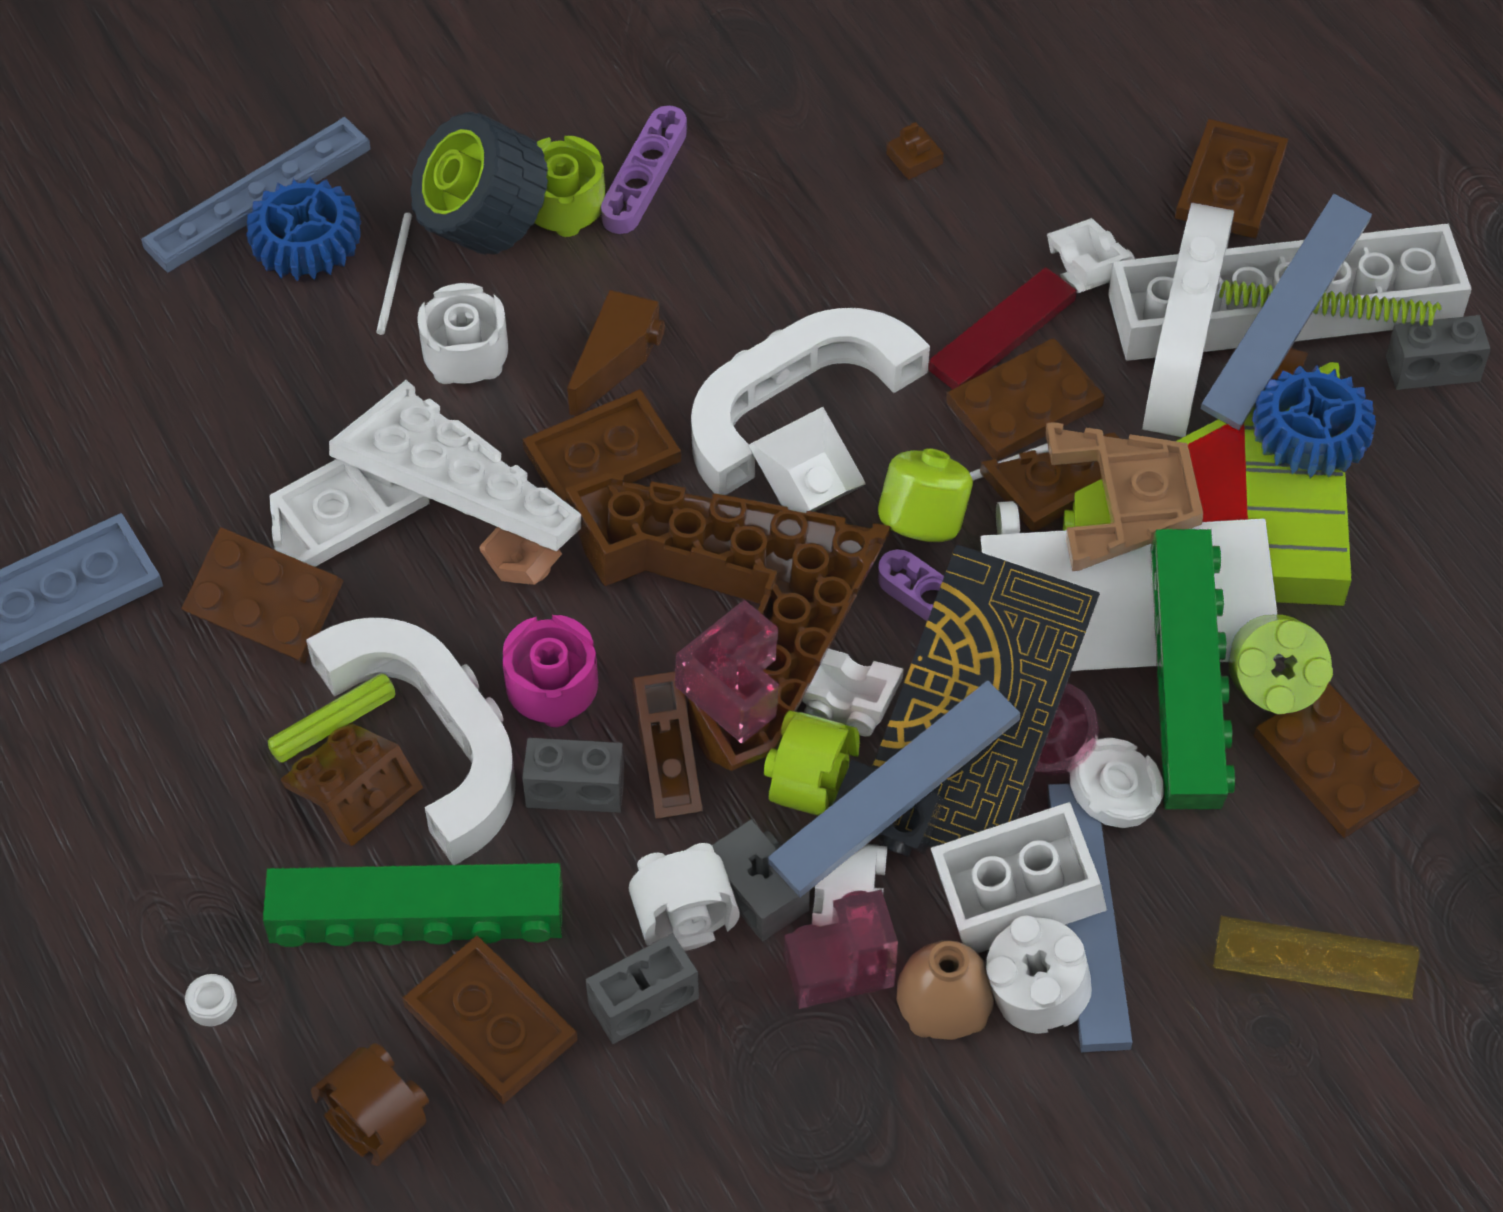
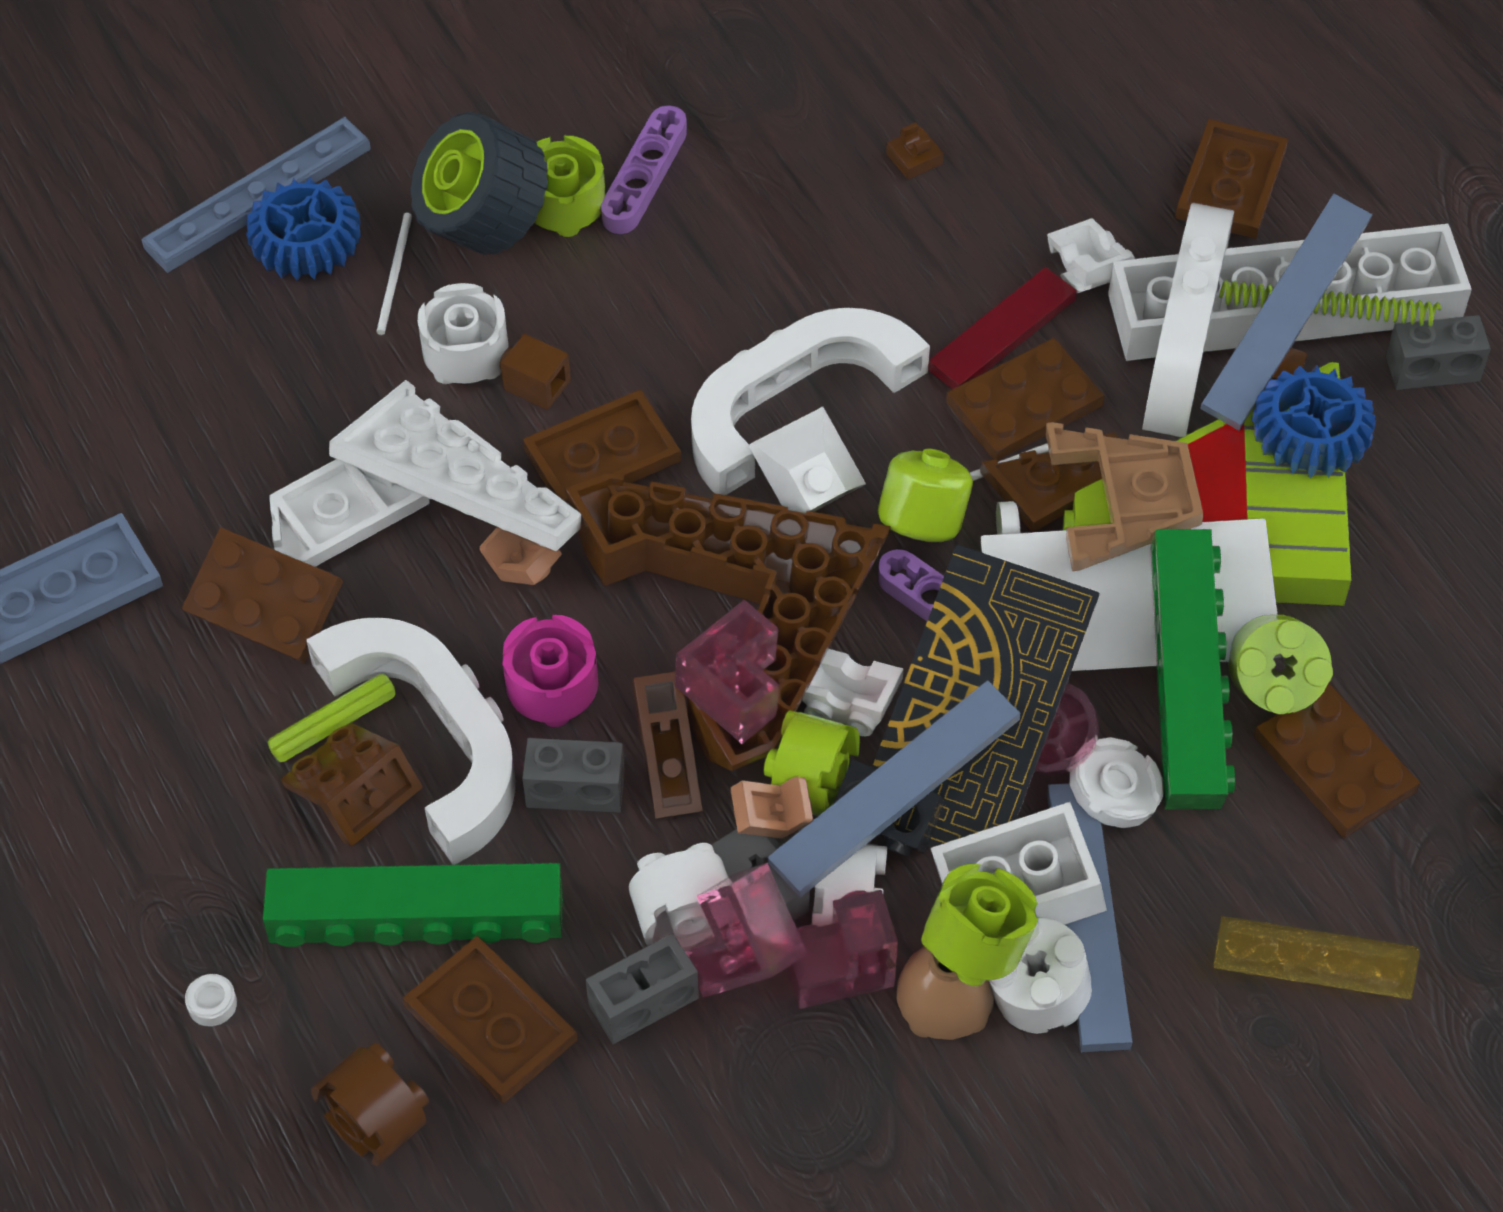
reddish brown slope [567,290,665,416] -> none
none -> reddish brown brick [500,333,571,410]
none -> clear pink brick [685,863,808,998]
none -> nougat bracket [730,776,813,839]
none -> lime brick [921,864,1039,986]

